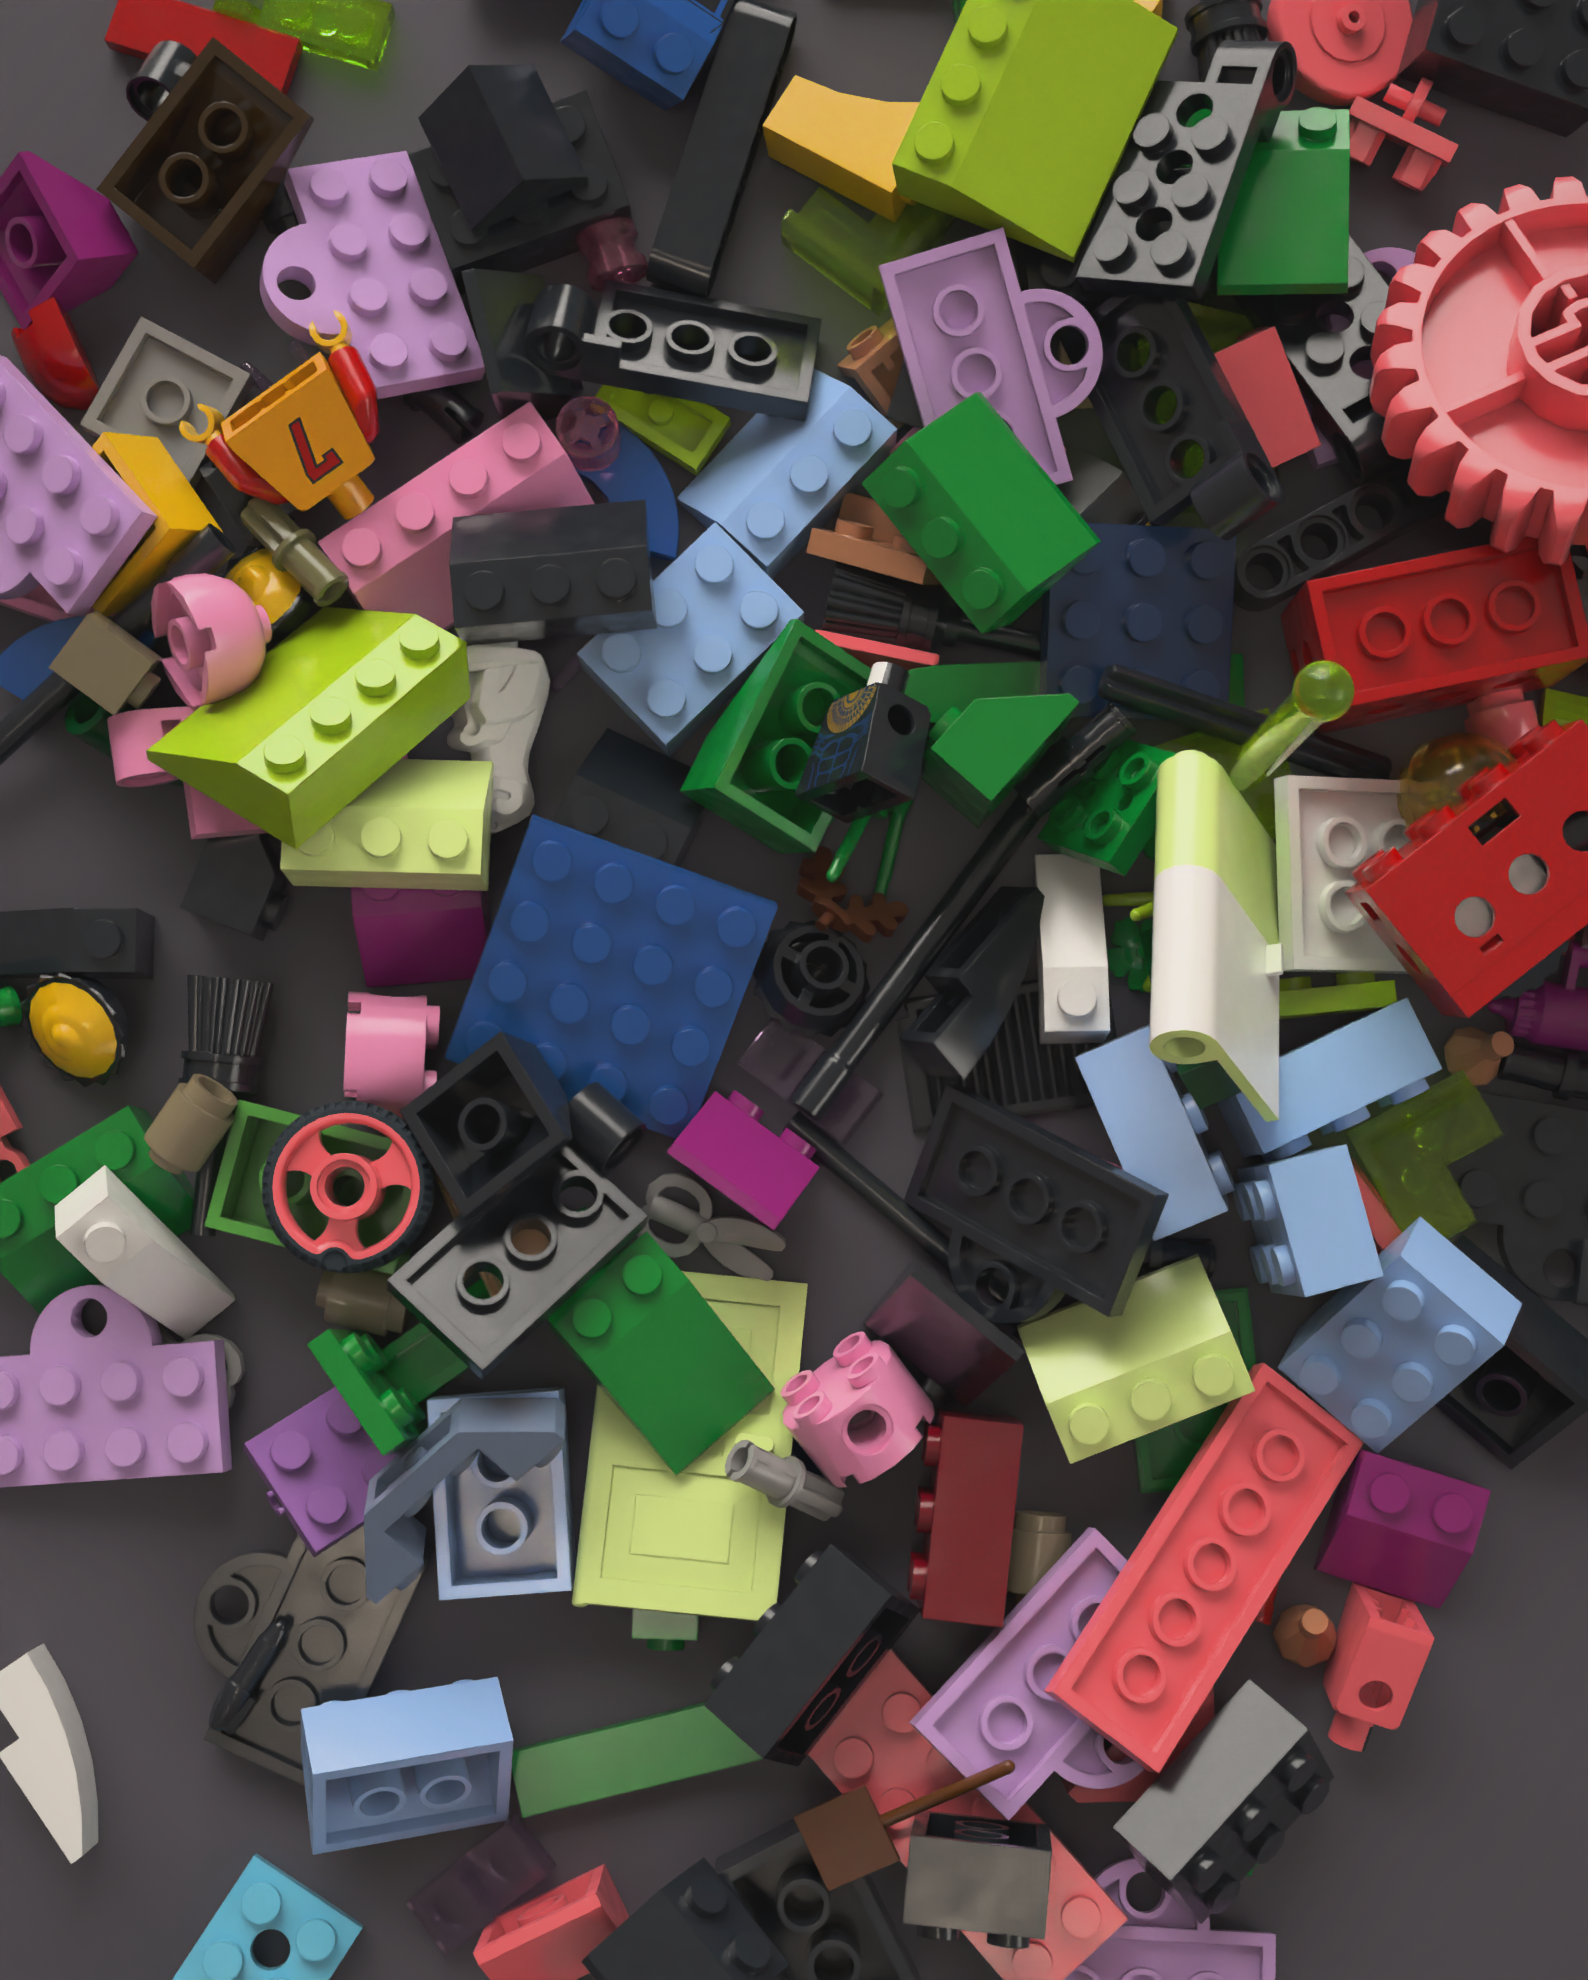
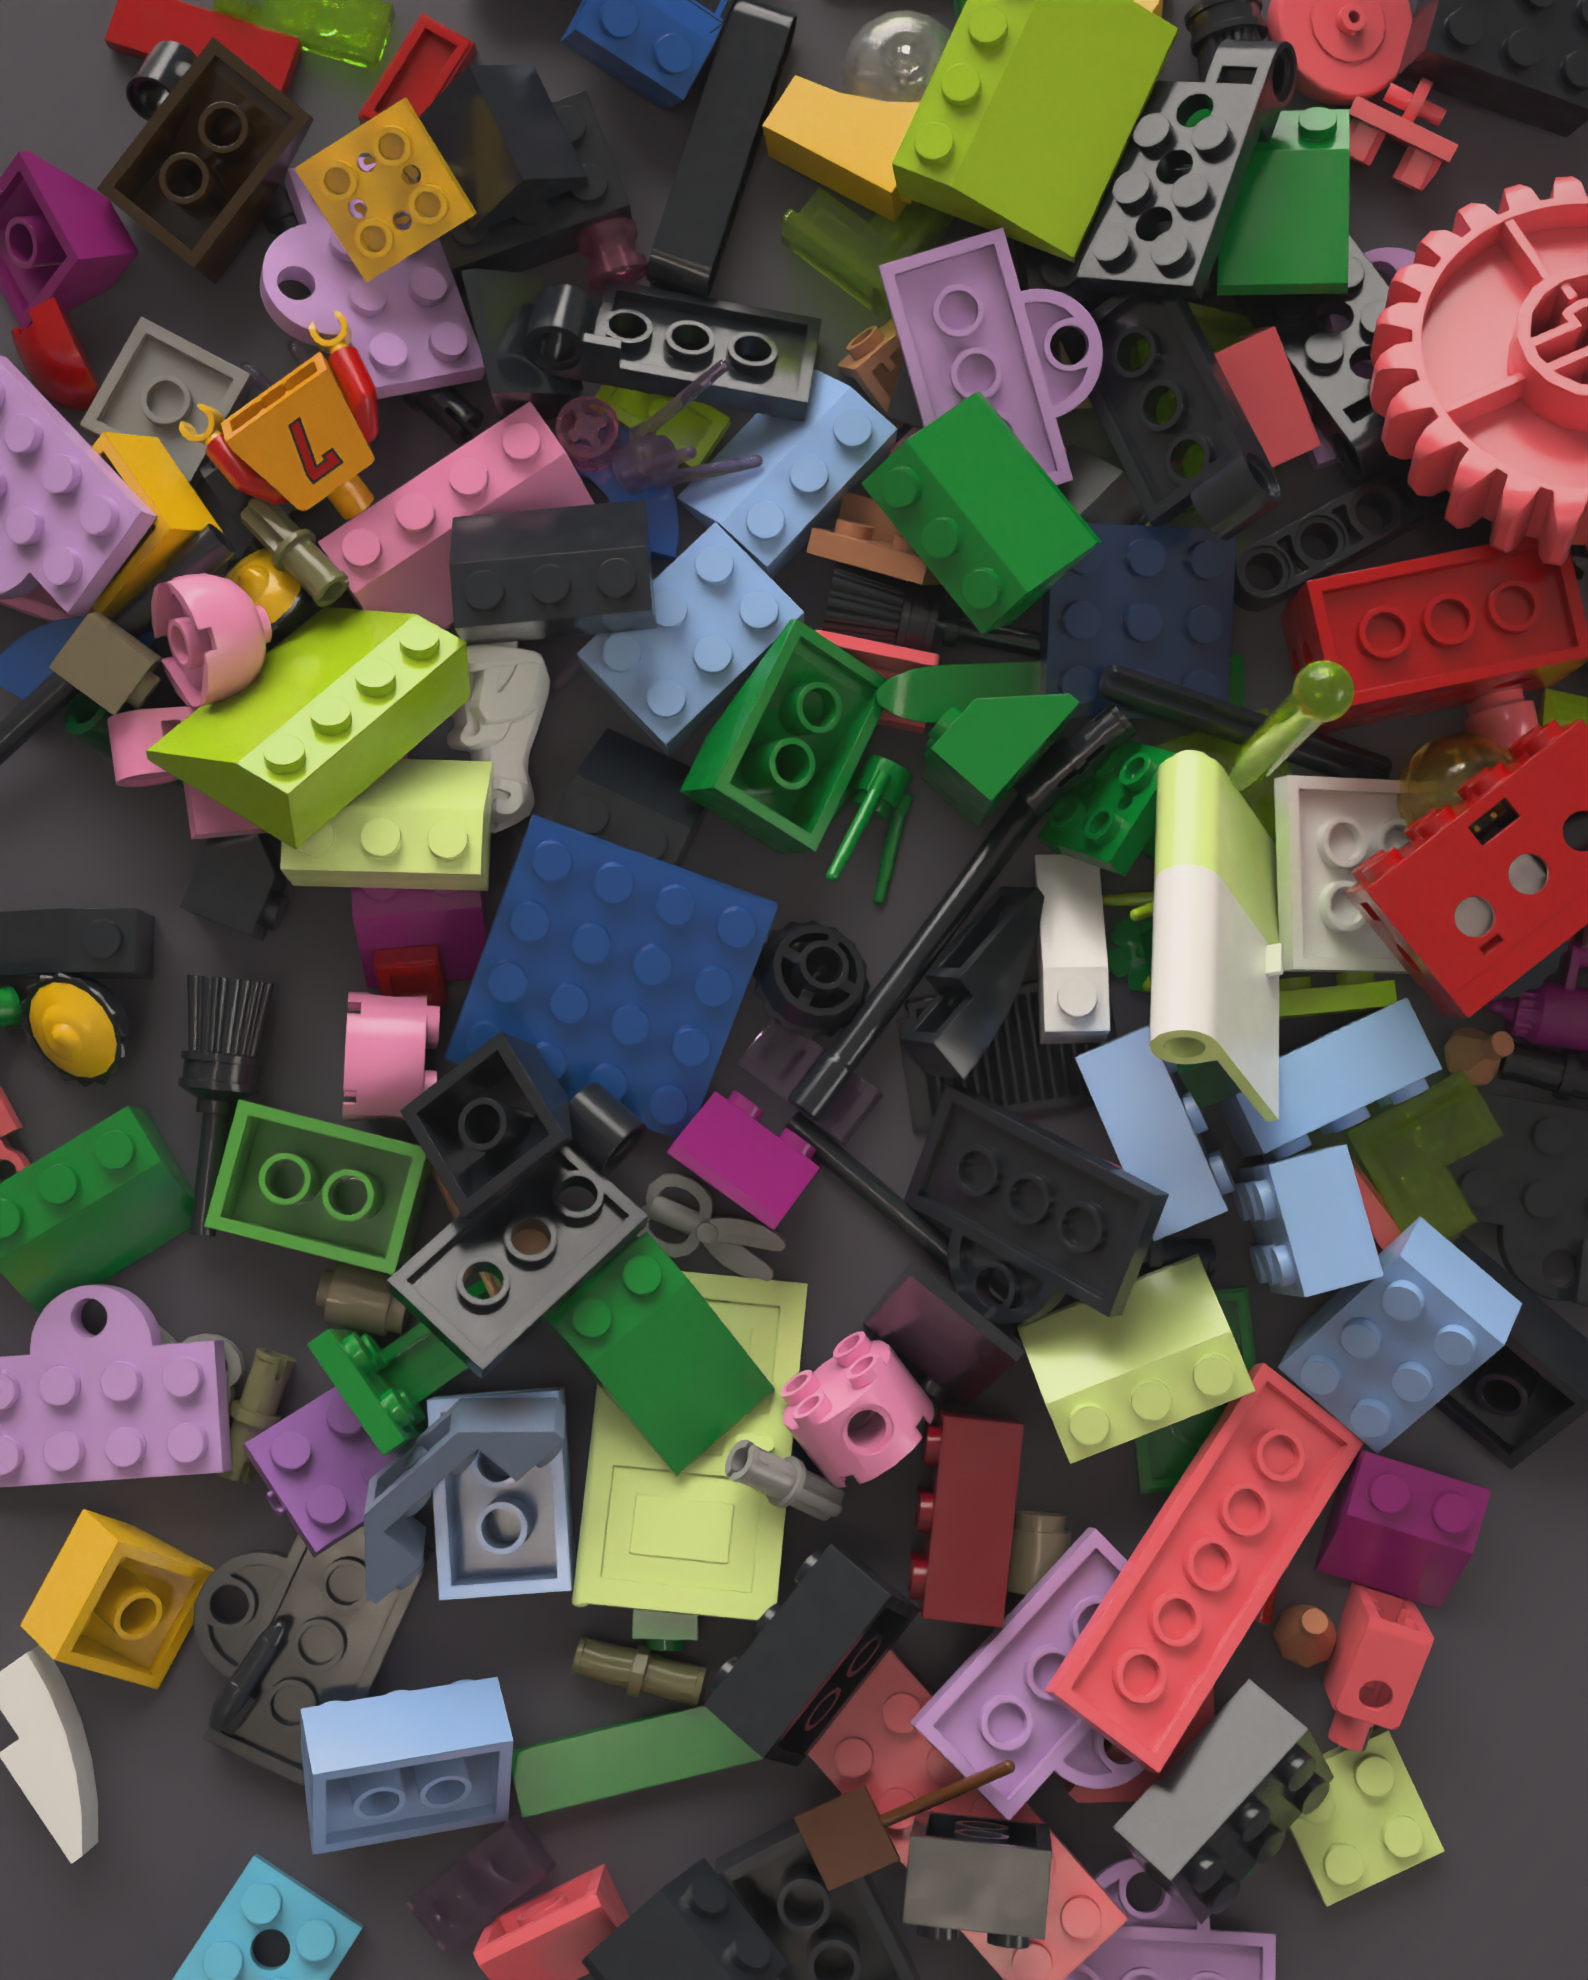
white slope [54,1165,236,1340] -> none
dark tan brick [144,1074,238,1175] -> none
coral wheel [262,1101,435,1273] -> none
black torso [795,662,931,823] -> none
copper animal [796,846,908,943] -> none
none -> yellow slope [20,1509,215,1690]
none -> olive pin [217,1347,297,1484]
none -> yellow plate [294,97,477,283]
none -> red tile [357,13,477,125]
none -> red tile [374,944,448,1007]
none -> olive pin [571,1635,707,1707]
none -> clear purple plant [612,360,763,495]
none -> clear cylinder [841,10,952,102]
none -> yellowish green plate [1289,1727,1445,1906]

